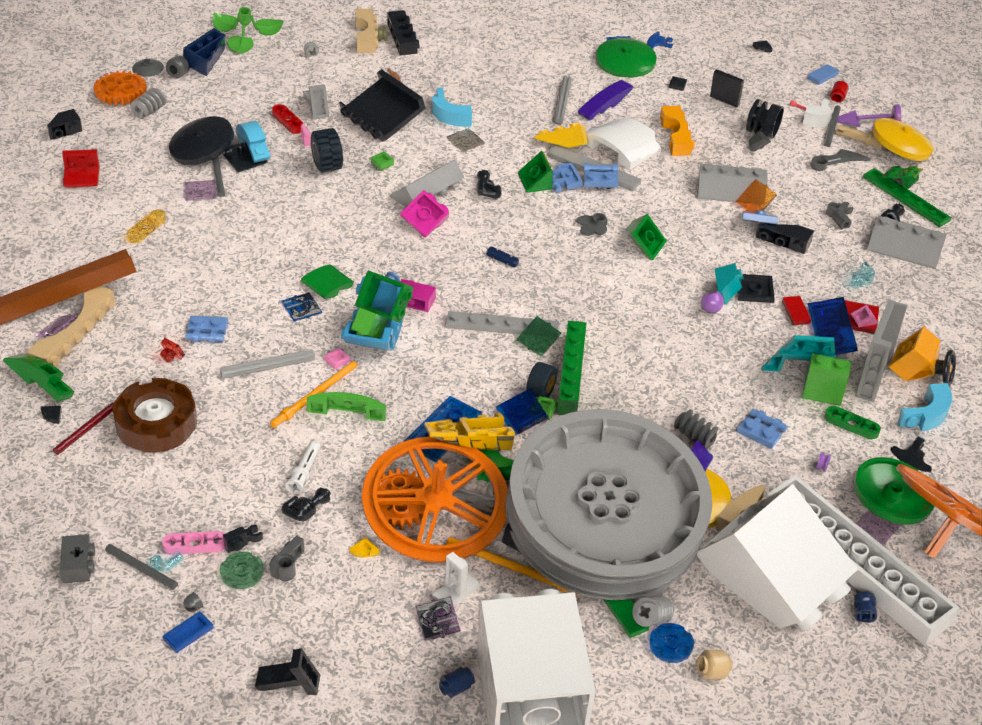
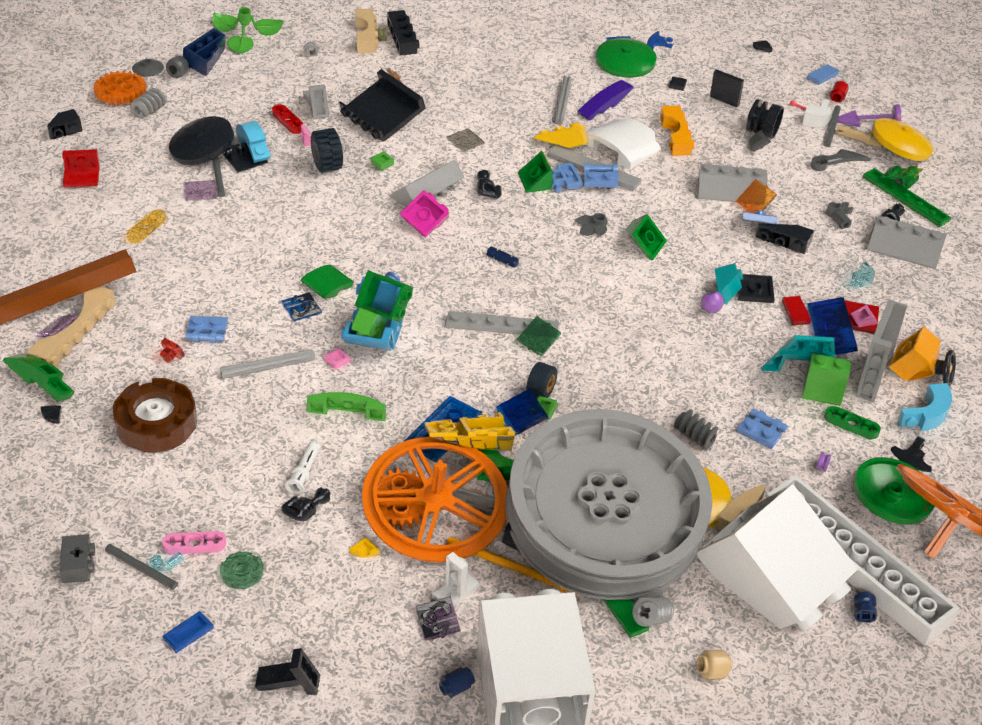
dark red bar [53,402,114,455] -> none
dark grey hinge [183,592,203,612] -> none
black plate [223,524,263,553] -> none
dark grey plate [269,535,304,581] -> none
light orange bar [270,361,358,428] -> none
dark pink brick [400,279,436,312] -> none
medium azure arch [431,87,472,127] -> none
green arch [557,320,587,415] -> none
clear blue tile [649,623,694,663] -> none
dark purple slope [691,441,714,472] -> none
clear purple piece [856,510,902,545] -> none

